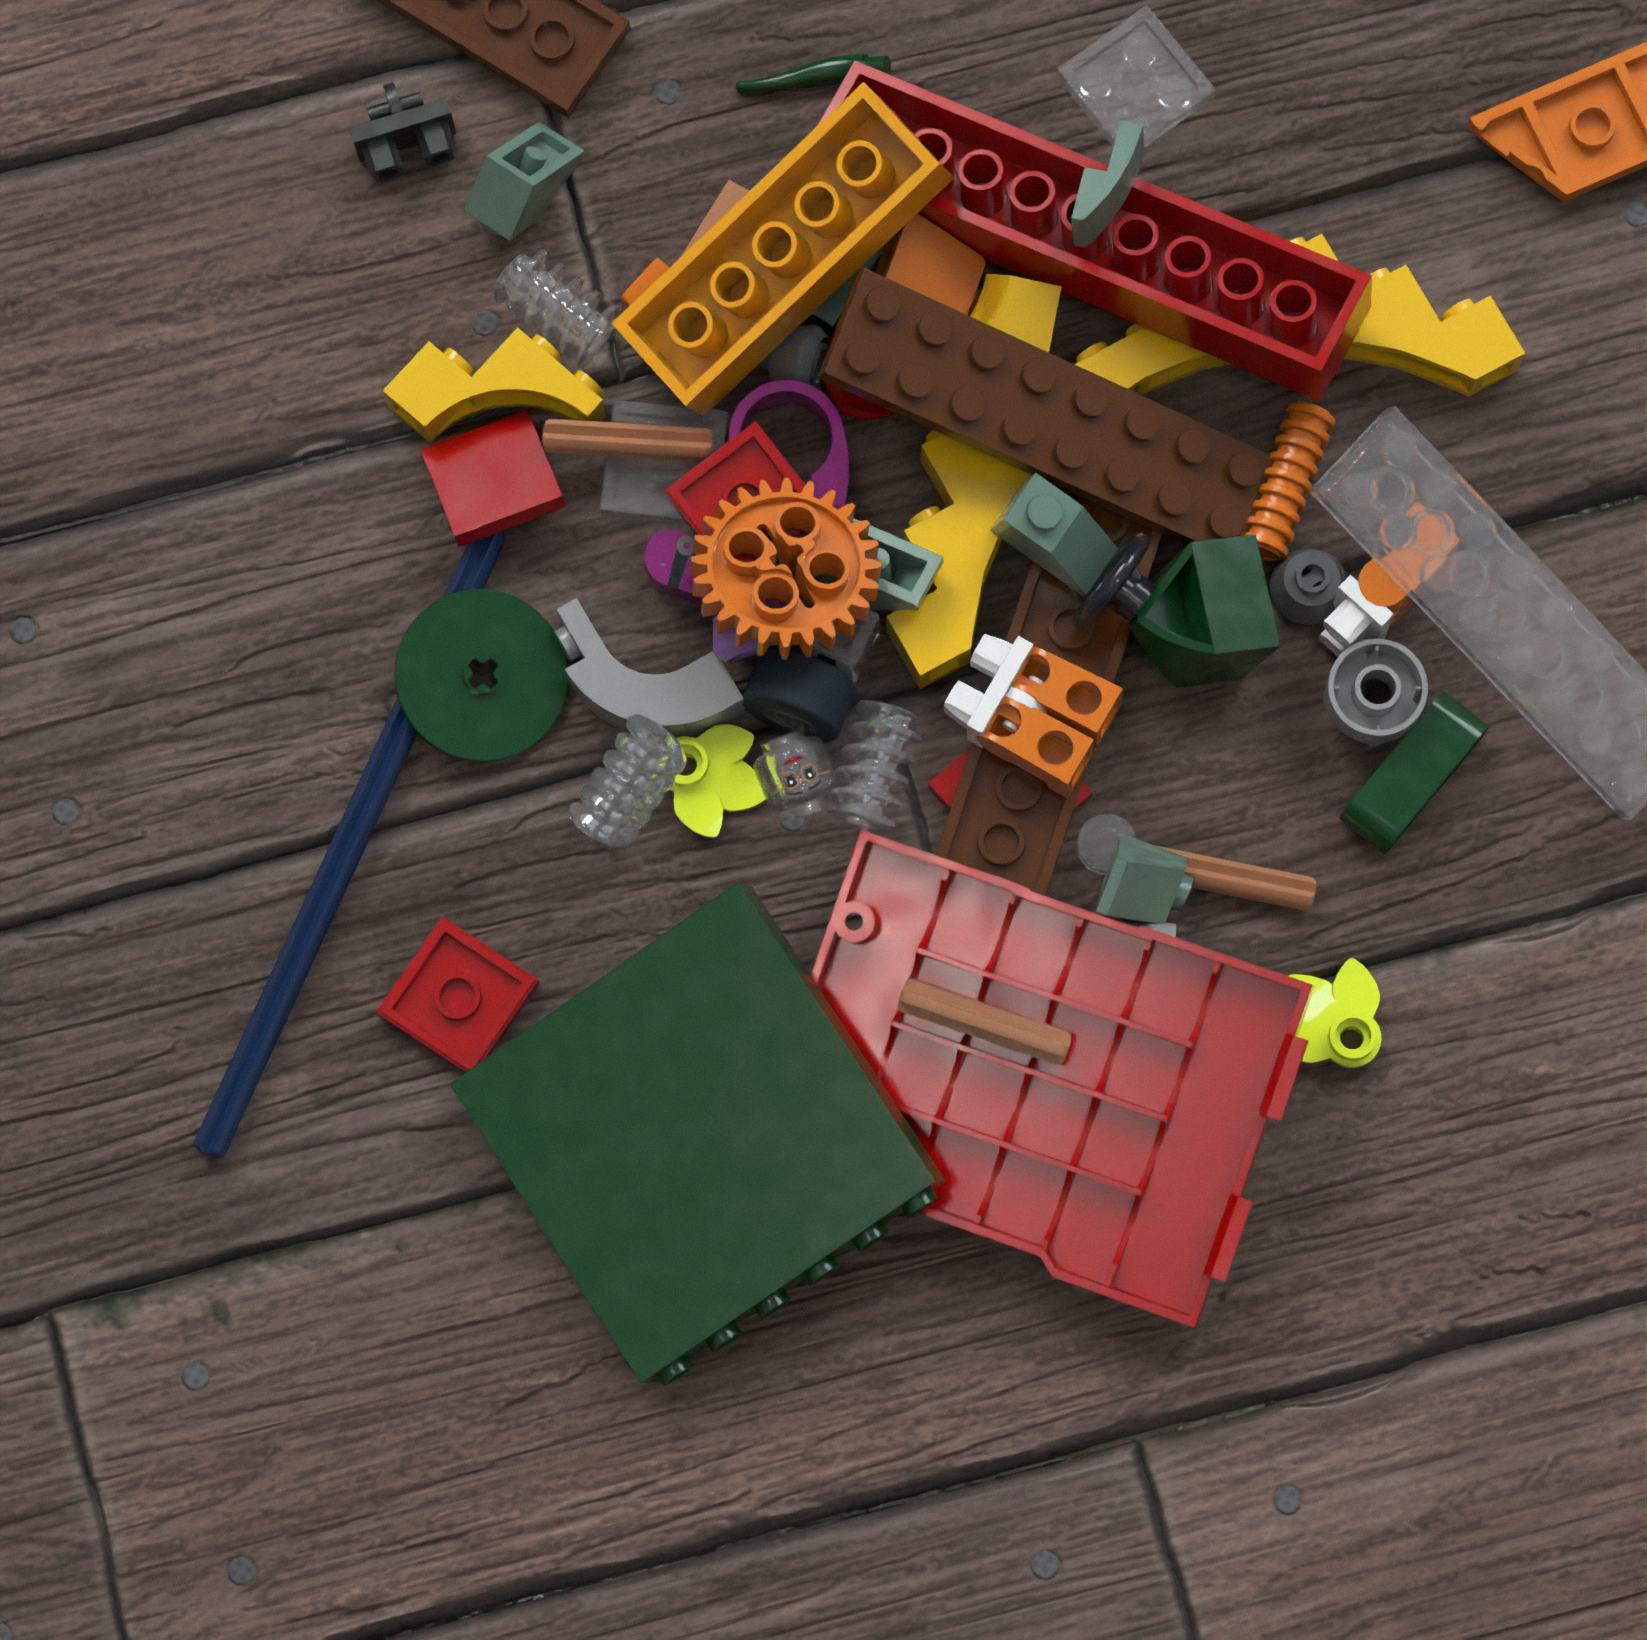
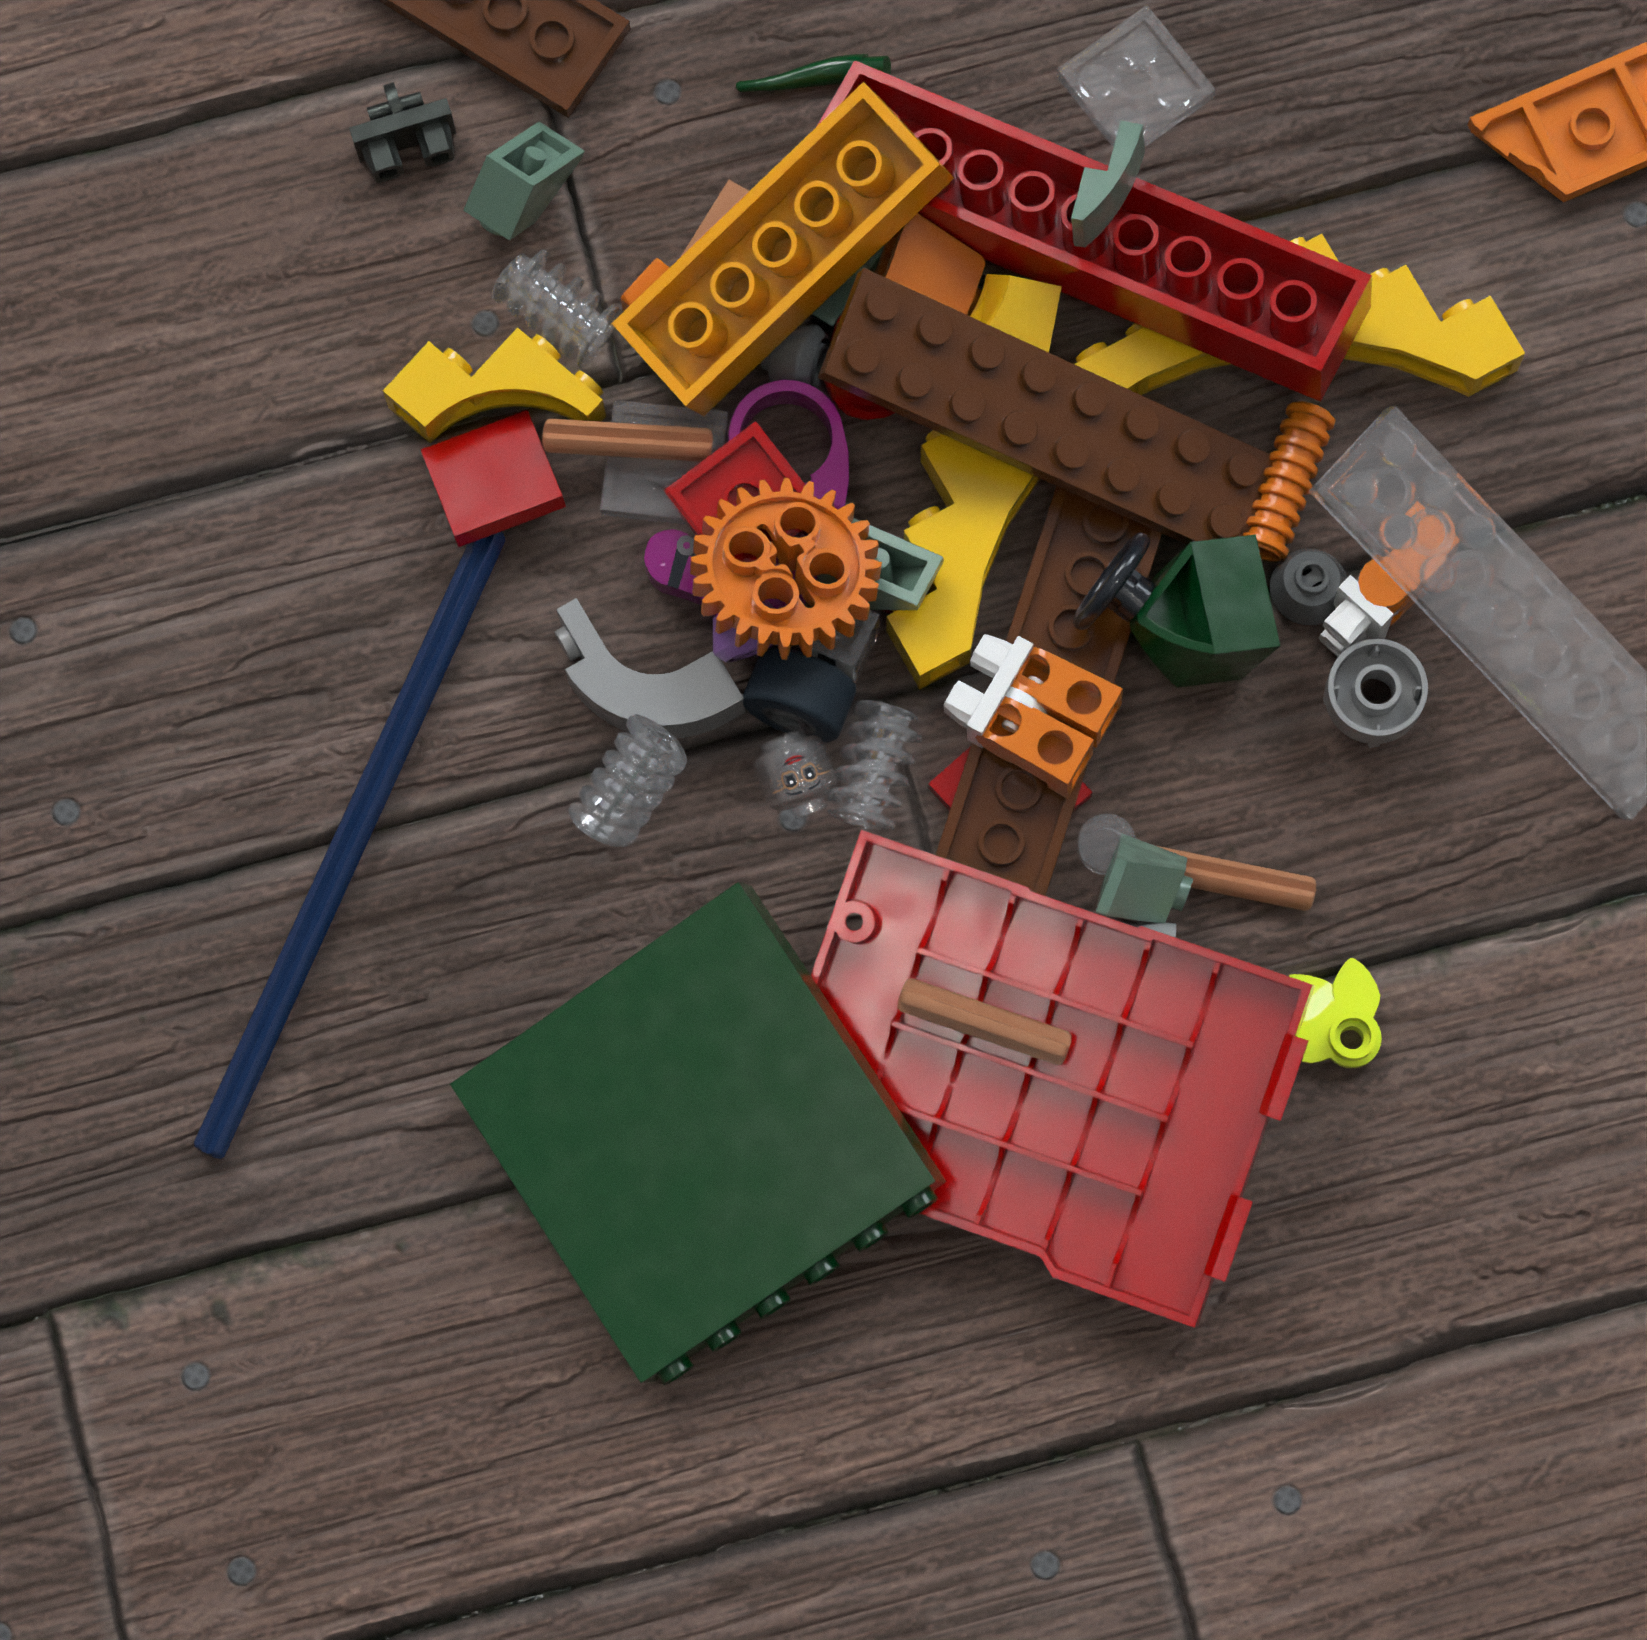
red tile [376,916,540,1073] -> none
dark green piece [394,589,567,762] -> none
neon yellow plate [656,724,767,838] -> none
sand green slope [990,472,1118,597] -> none
dark green beam [1339,690,1490,855] -> none

